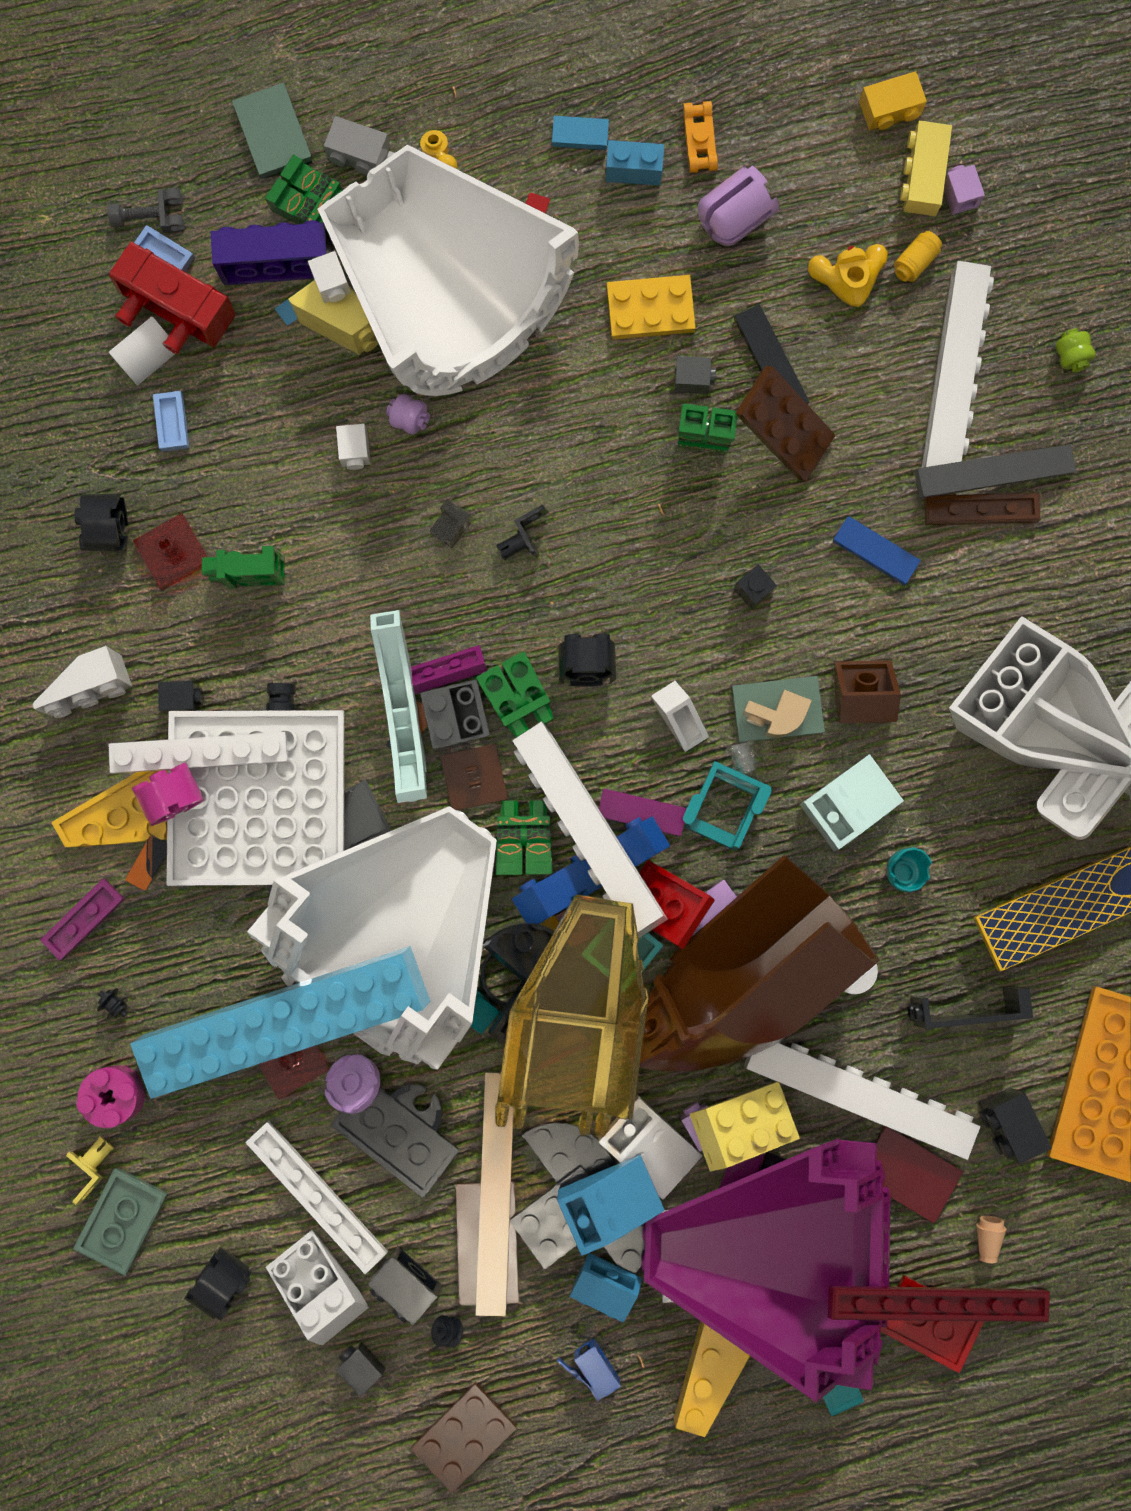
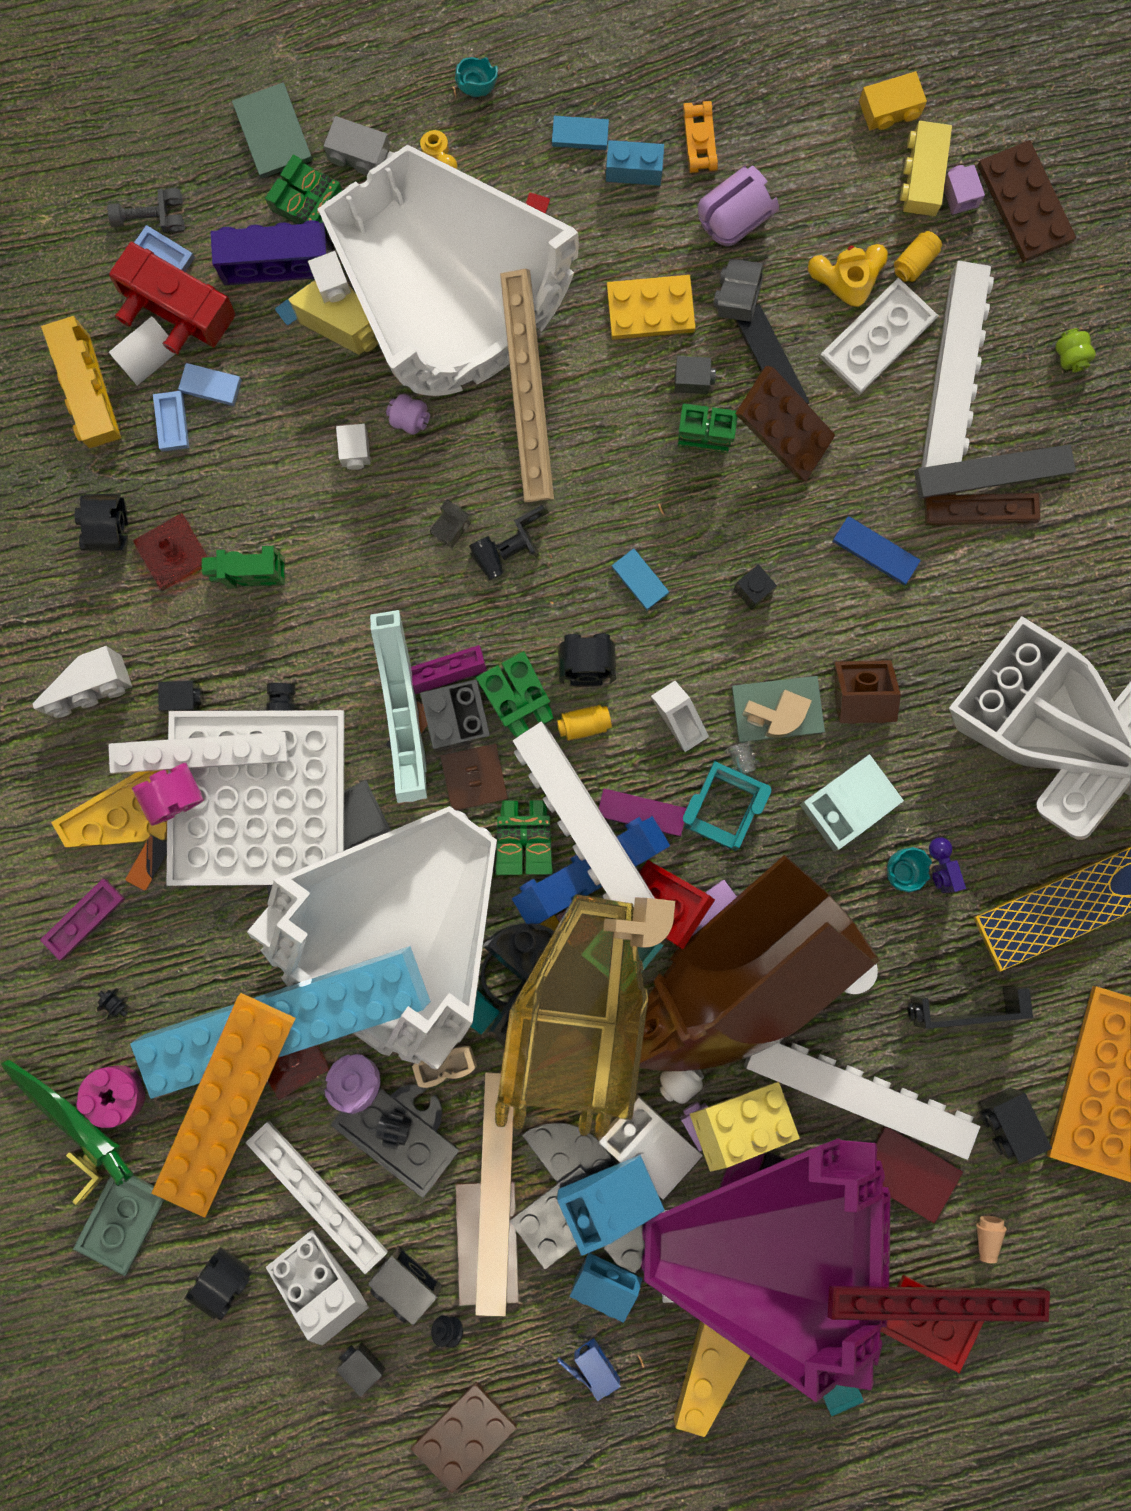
none -> green animal [1,1060,133,1186]
none -> yellow wedge [41,316,121,448]
none -> light orange plate [151,993,296,1218]
none -> light blue tile [178,363,242,406]
none -> black gear [376,1111,410,1150]
none -> tan brick [412,1045,477,1088]
none -> teal hair [455,57,498,98]
none -> black cone [469,536,504,580]
none -> tan tile [500,269,554,503]
none -> yellow head [557,704,612,741]
none -> tan brick [603,897,675,947]
none -> dark azure tile [611,548,669,611]
none -> white head [660,1070,704,1104]
none -> dark grey brick [714,259,764,322]
none -> white tile [820,278,939,395]
none -> dark purple plate [929,837,966,893]
none -> reddish brown plate [977,140,1077,263]

